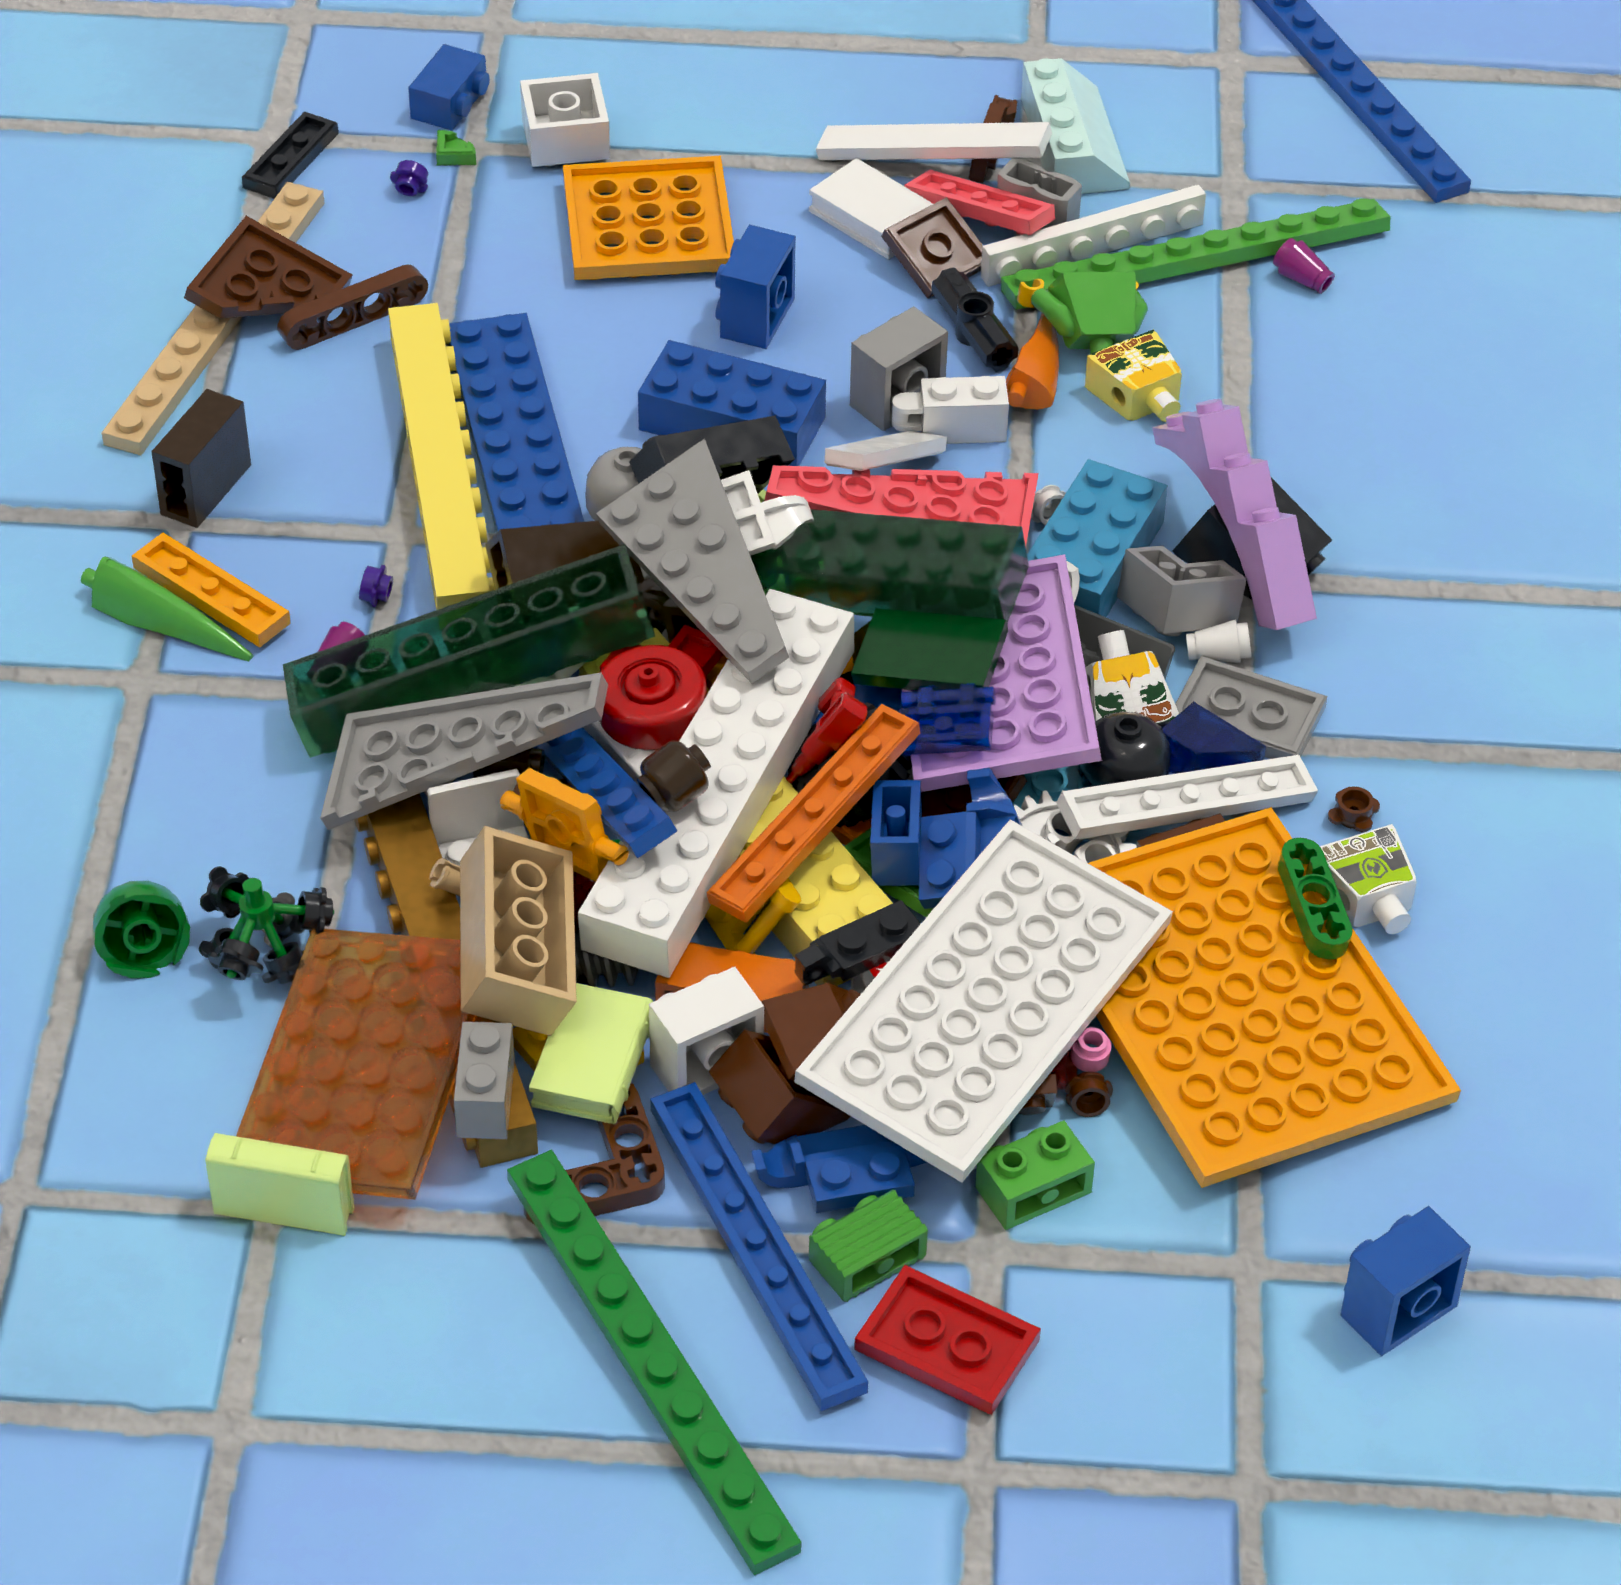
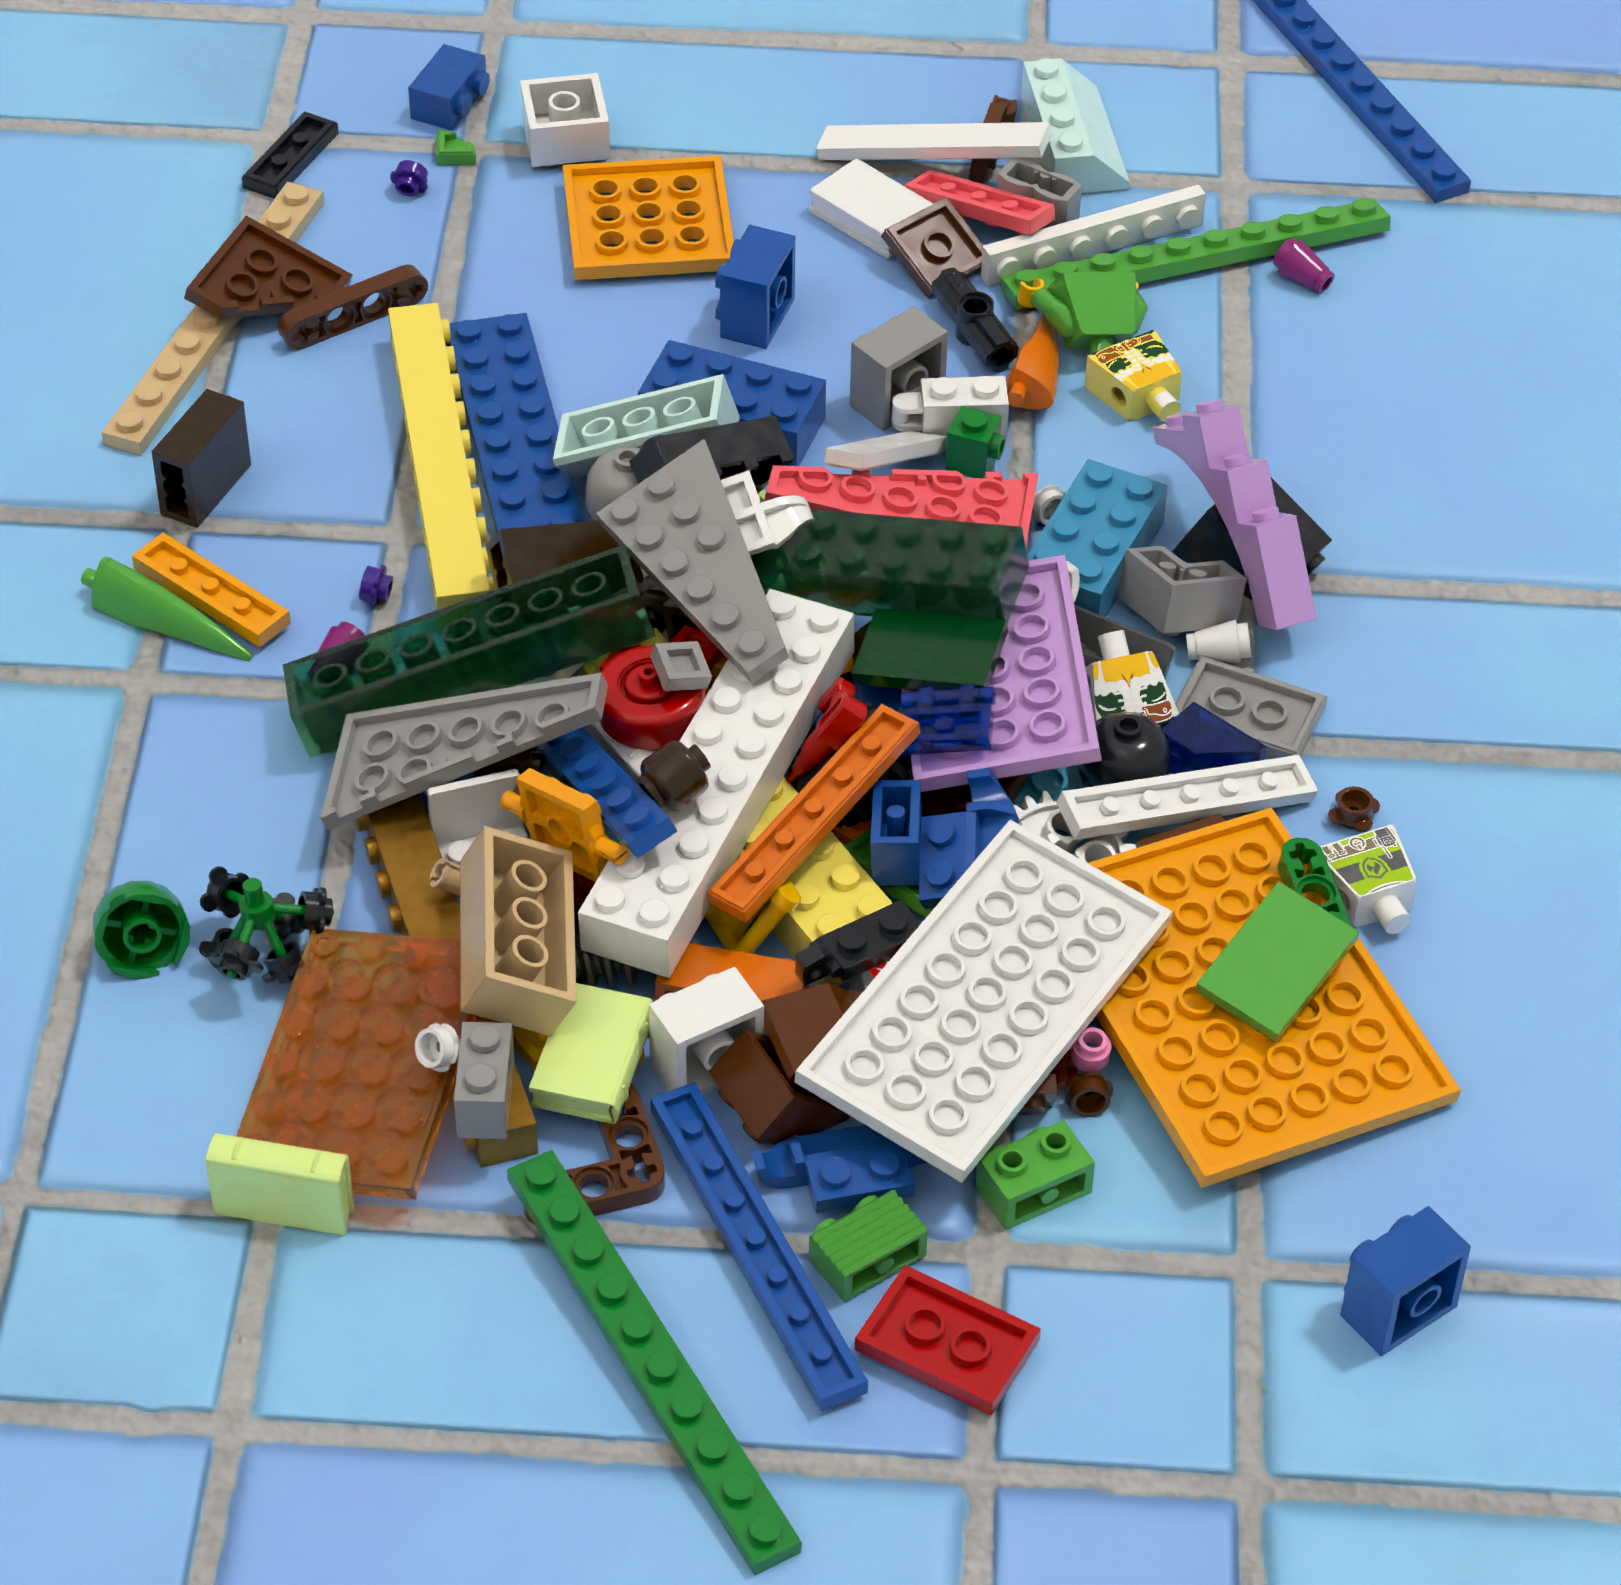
none -> white plate [415,1023,460,1072]
none -> light aqua slope [553,374,740,479]
none -> light grey plate [650,641,712,691]
none -> green brick [945,406,1006,478]
none -> bright green tile [1196,881,1359,1043]

